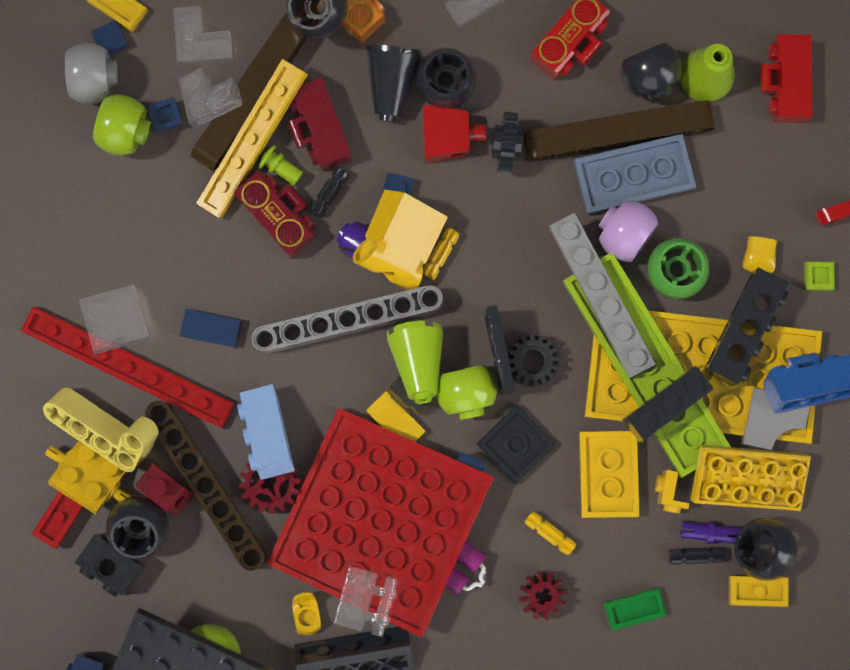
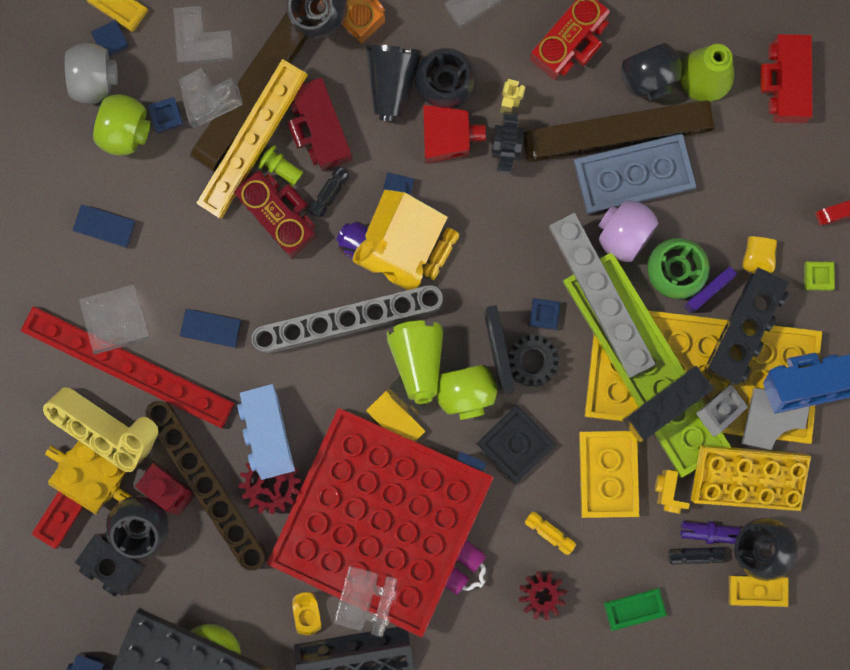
none -> dark blue tile [72,204,136,248]
none -> light yellow plate [500,79,525,113]
none -> dark blue tile [529,298,561,331]
none -> dark purple tile [683,266,737,313]
none -> light grey plate [696,384,748,437]

